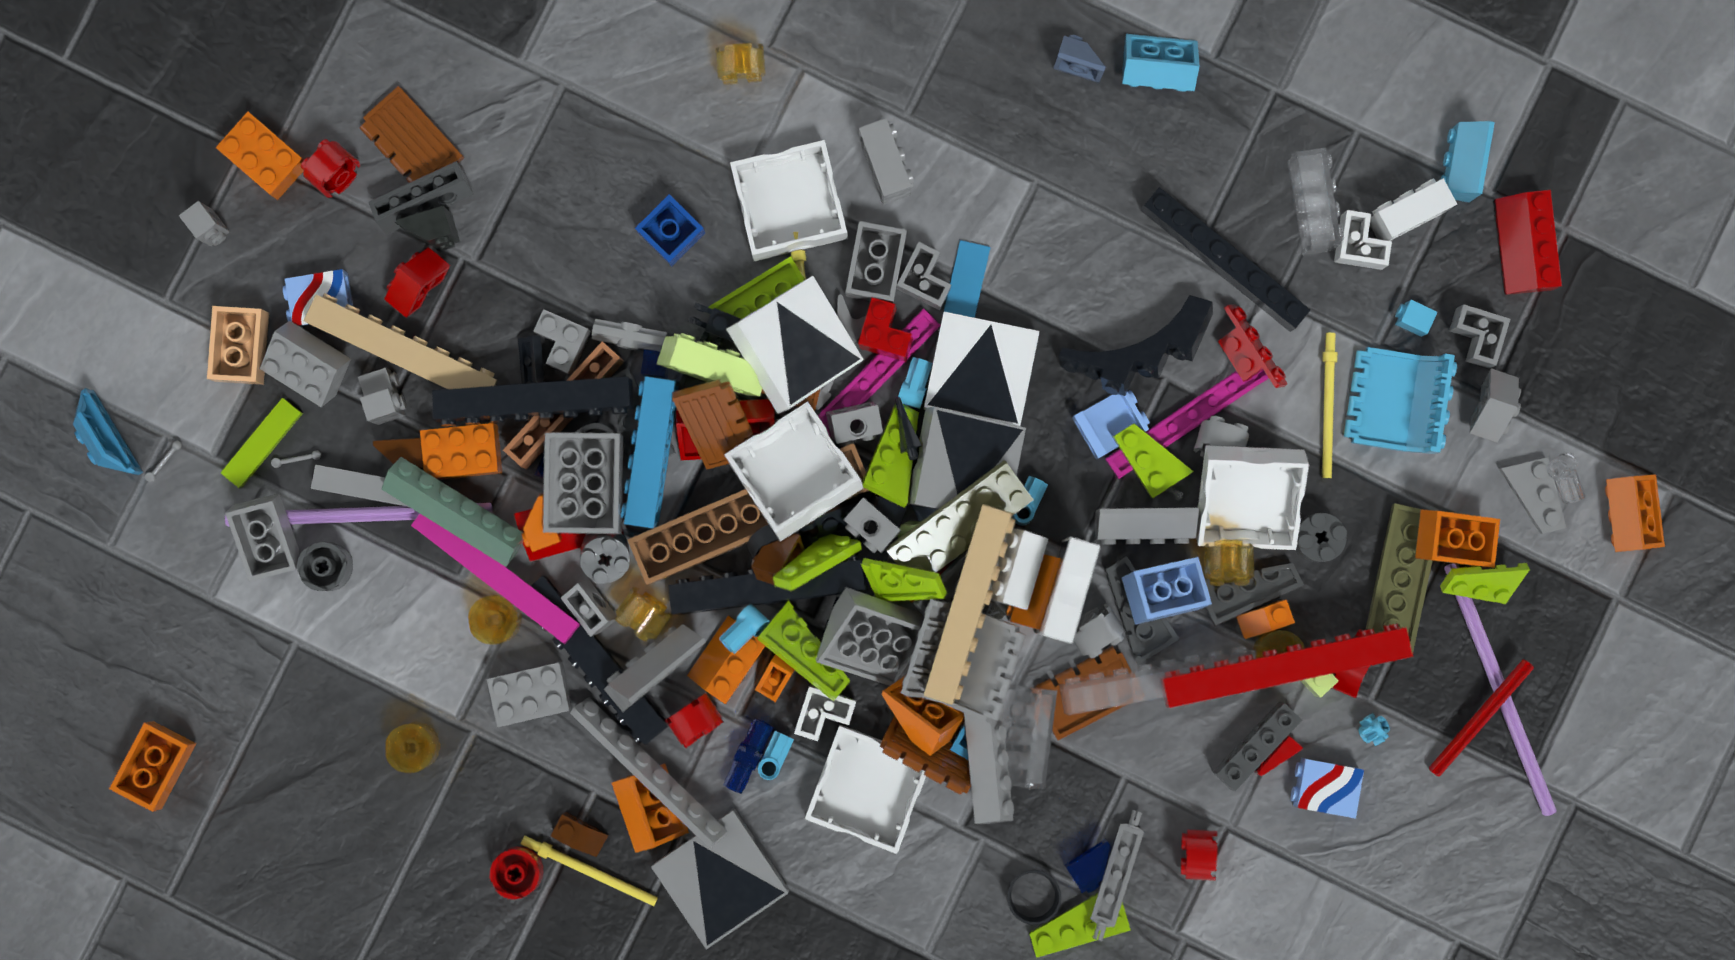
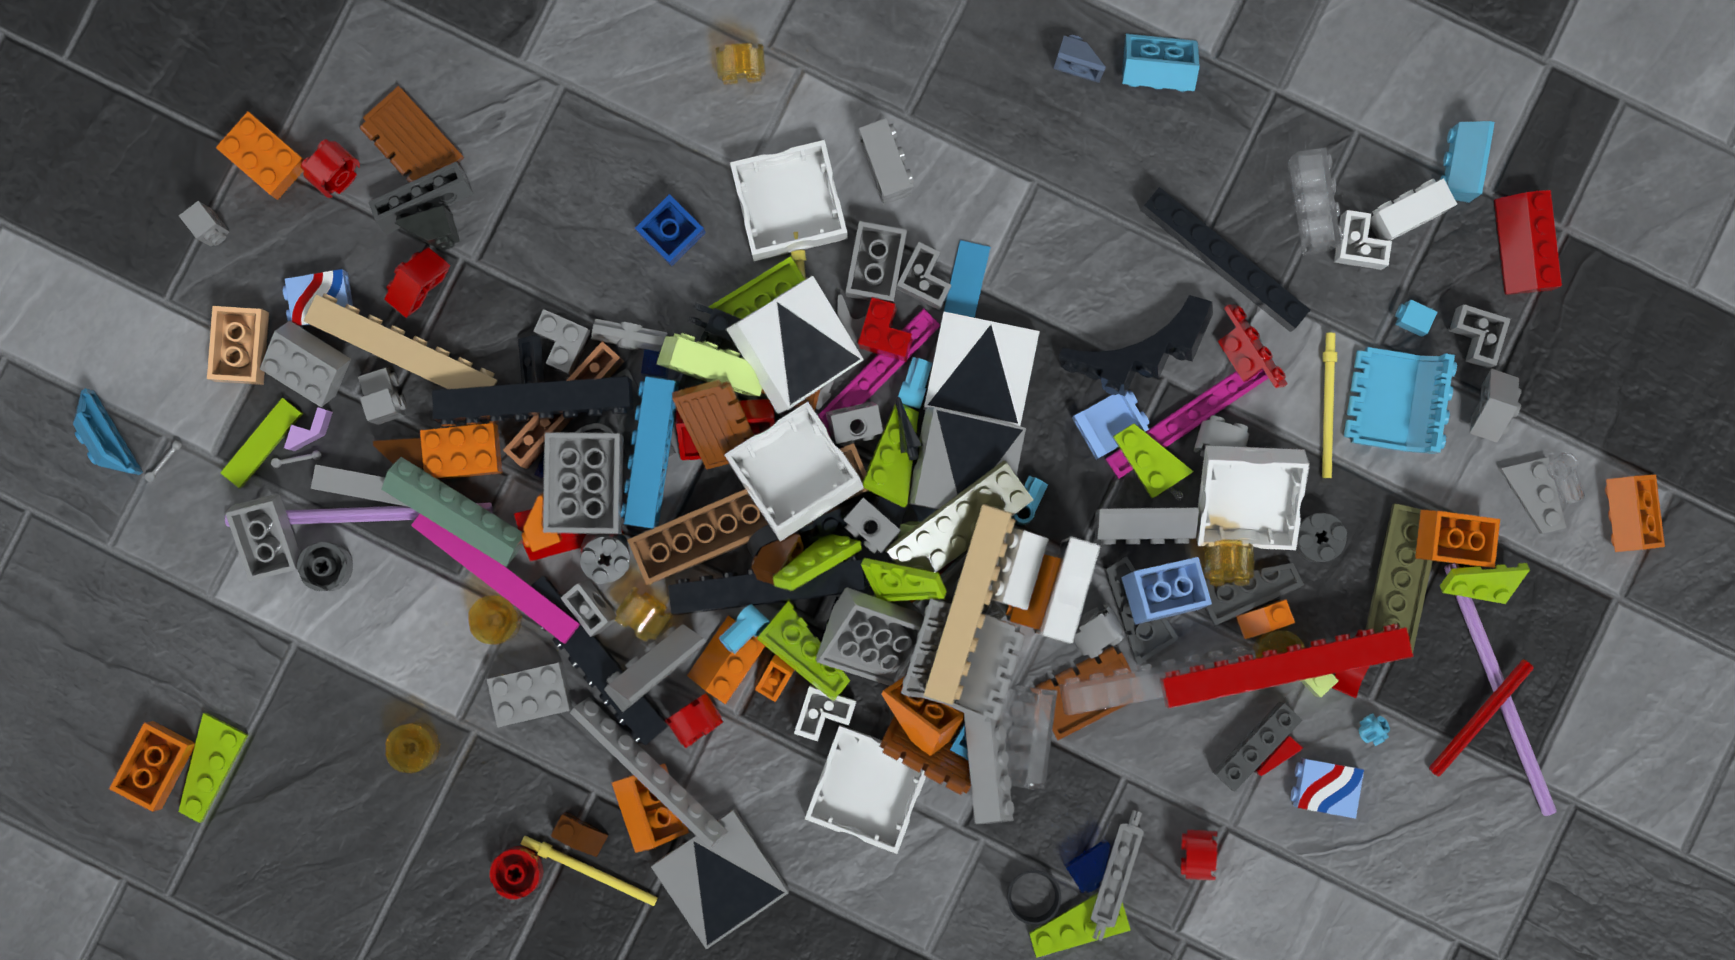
clear blue piece [723,718,773,794] -> none
medium azure piece [758,731,794,780] -> none
none -> lime wing [178,713,249,823]
none -> lavender slope [284,407,333,451]

